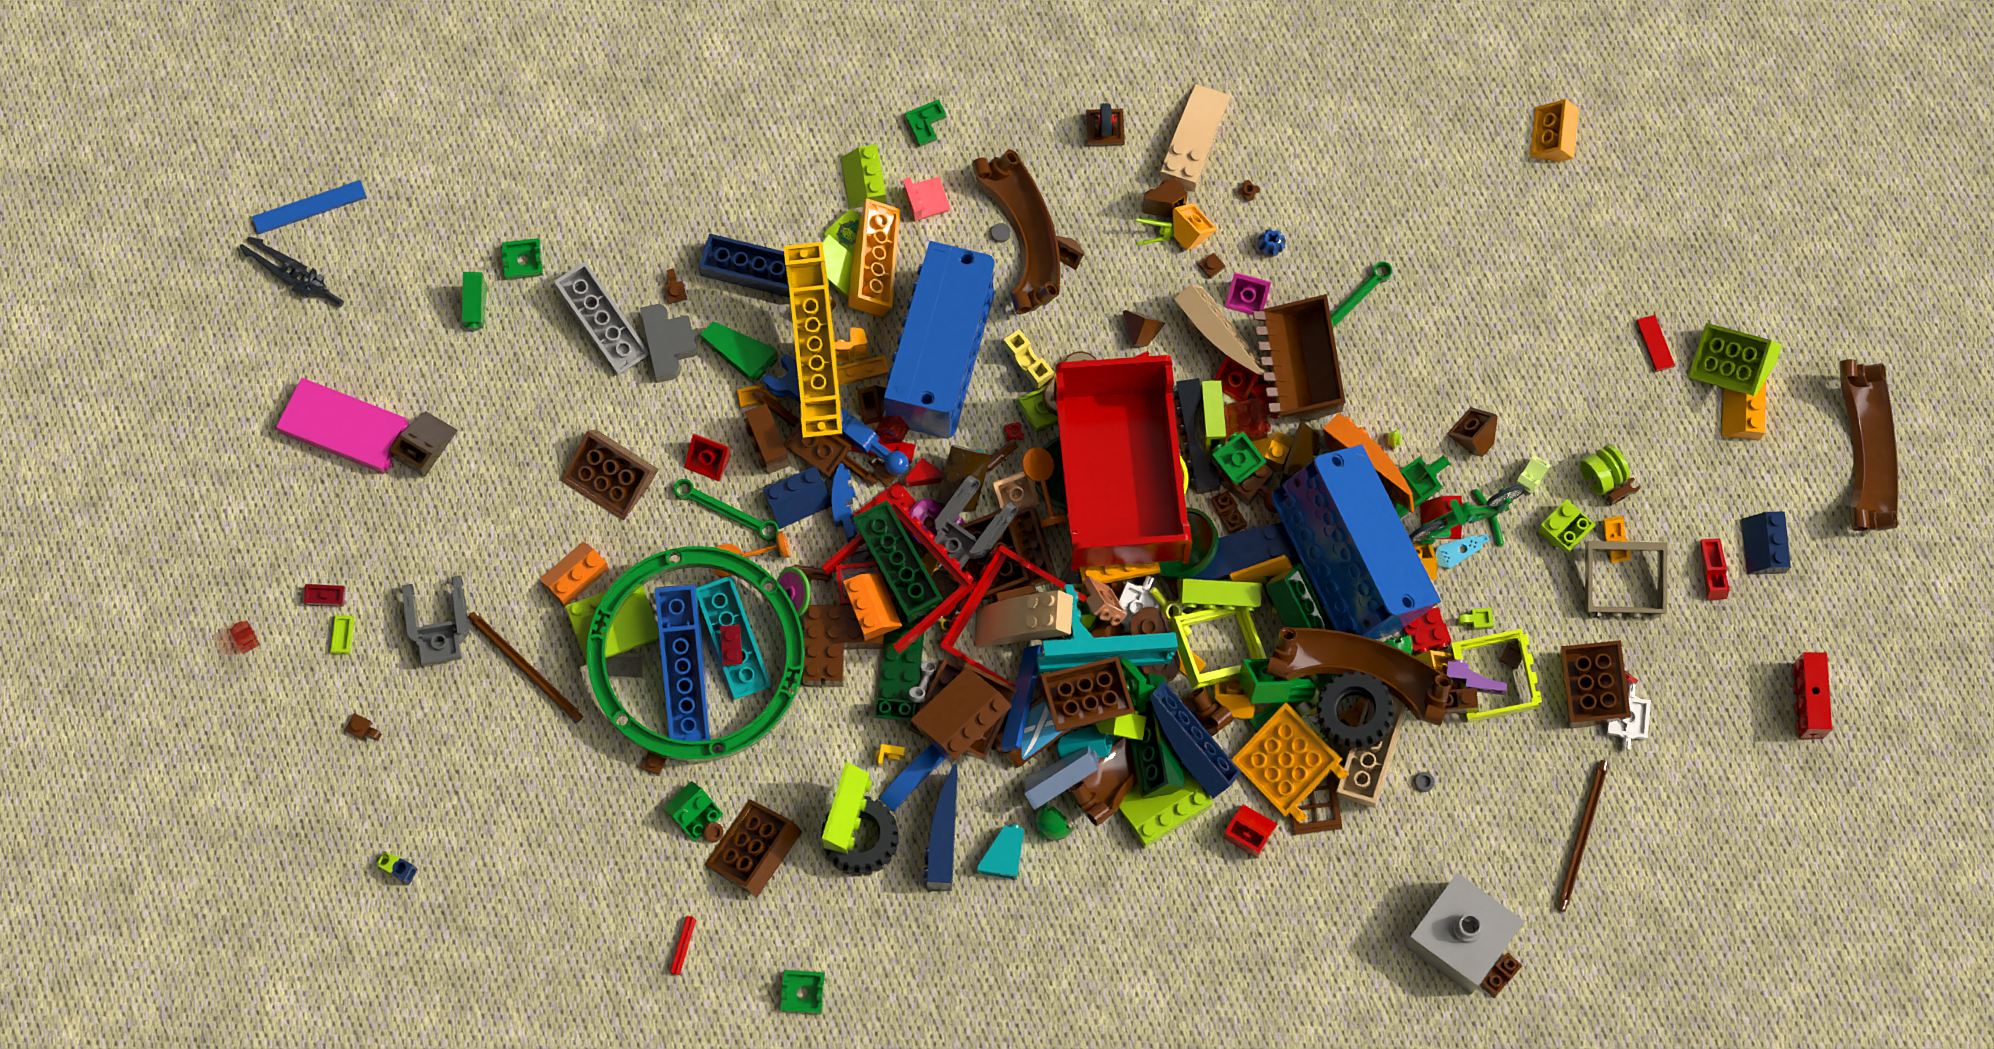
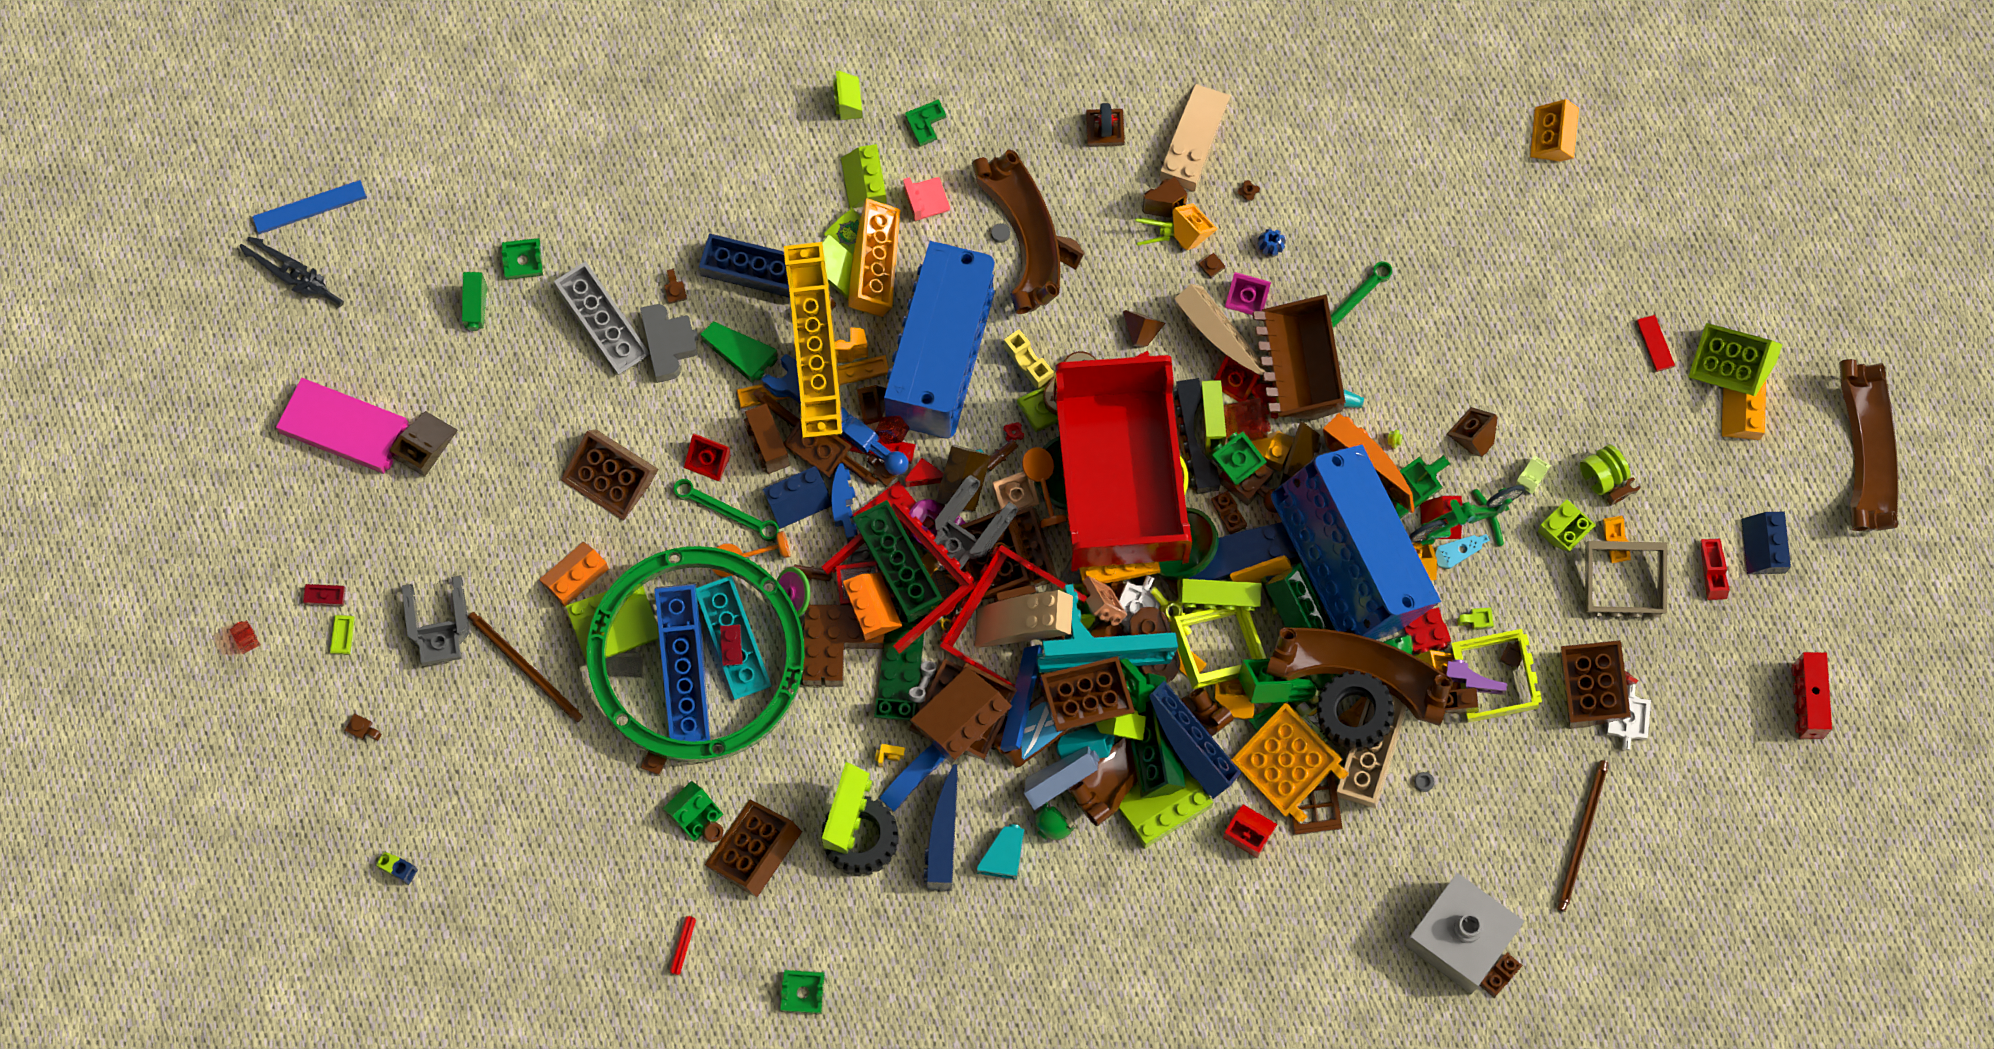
none -> lime slope [833,71,863,120]
none -> teal cone [1344,389,1364,408]

